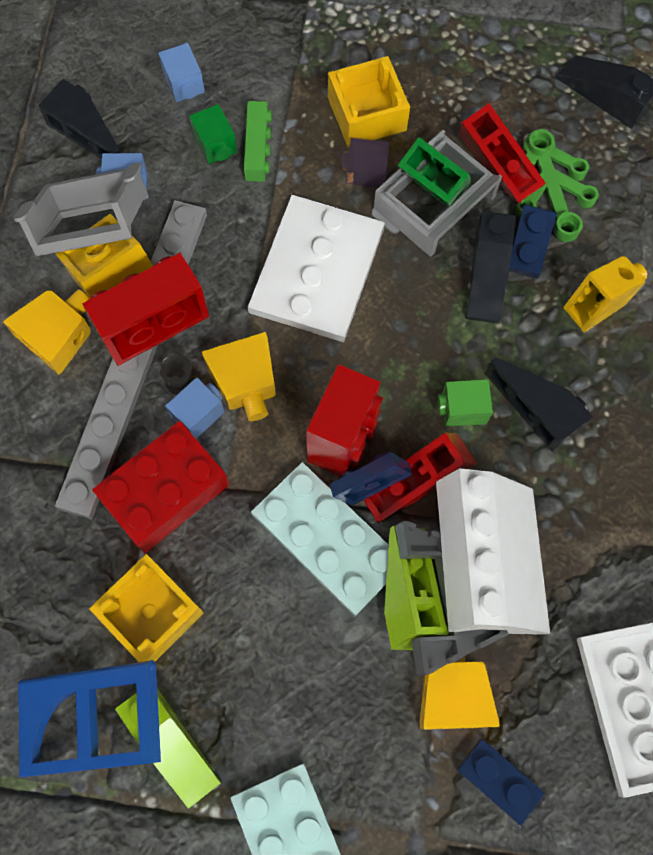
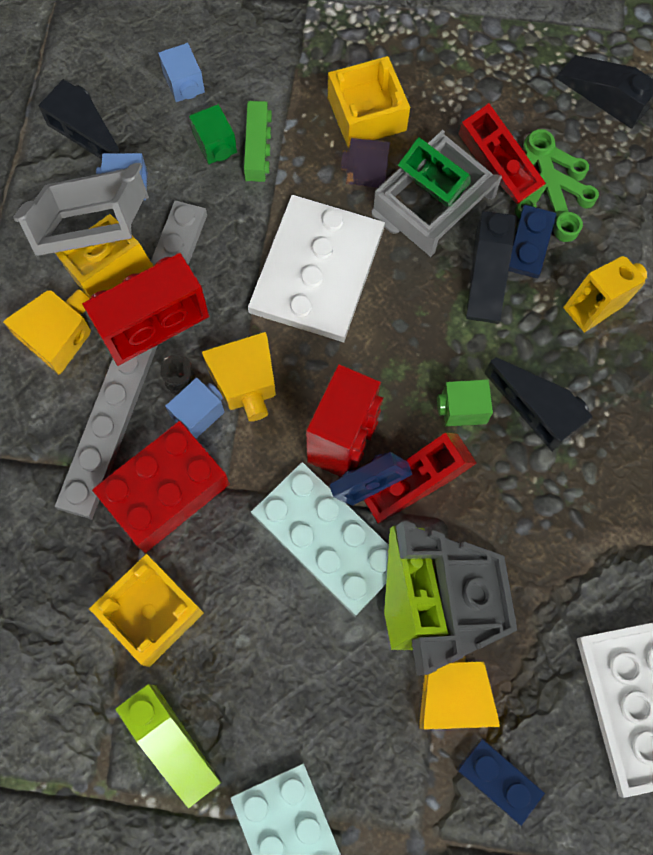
blue window [18,660,161,778] -> none
white piece [436,468,550,635] -> none

